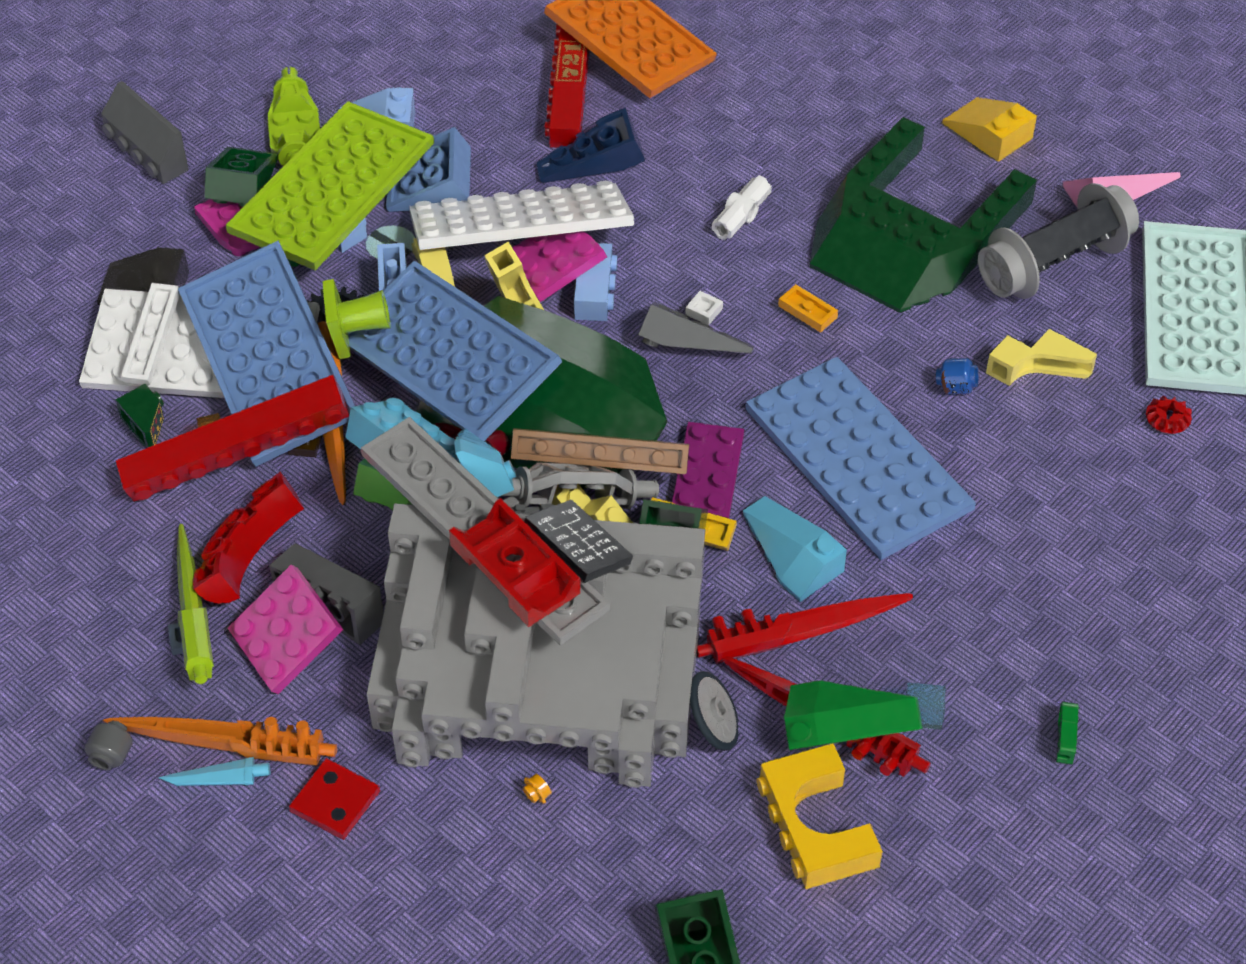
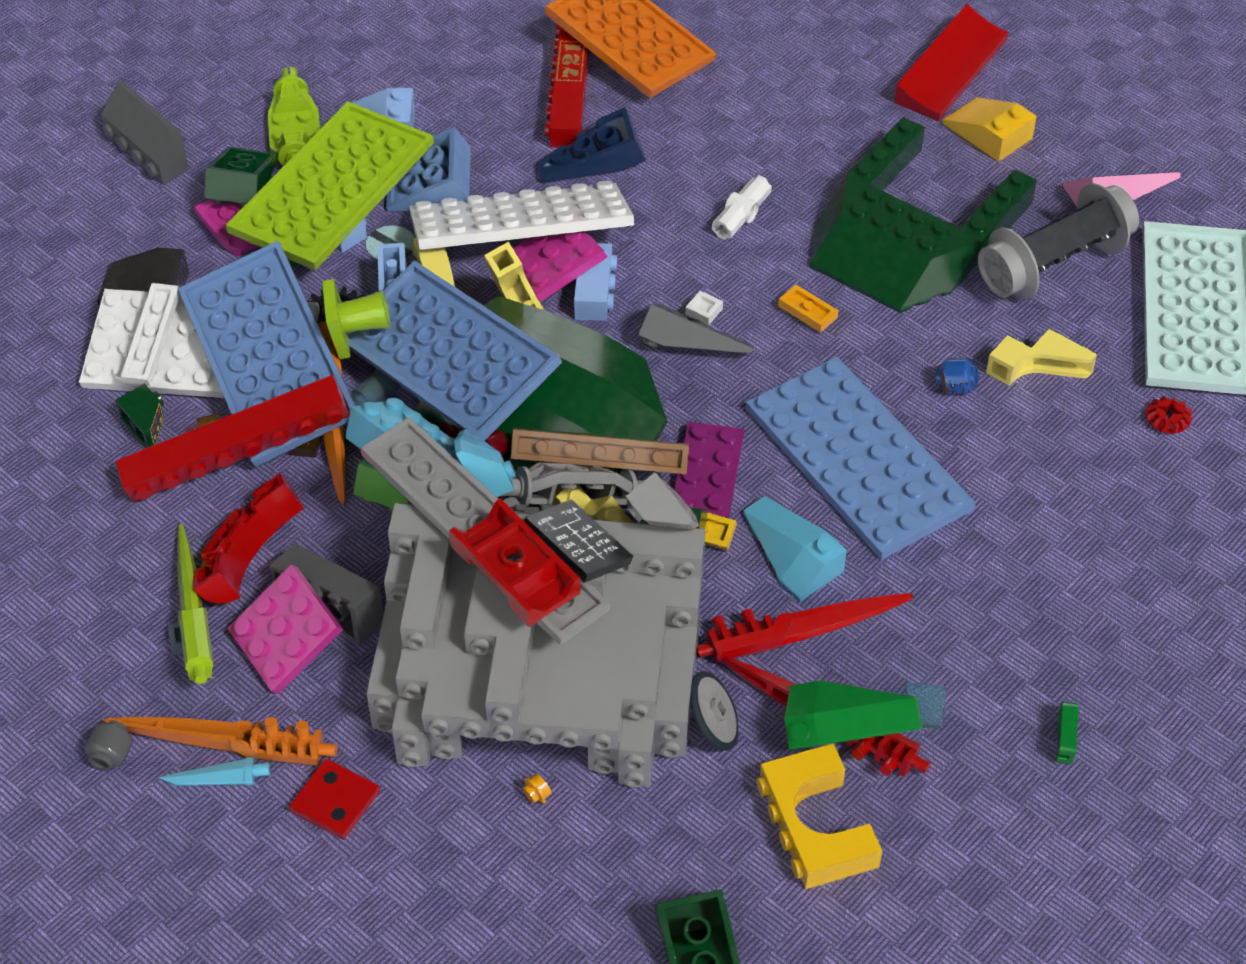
none -> clear light blue brick [351,369,401,406]
none -> light grey wedge [626,472,699,529]
none -> red arch [894,3,1009,122]

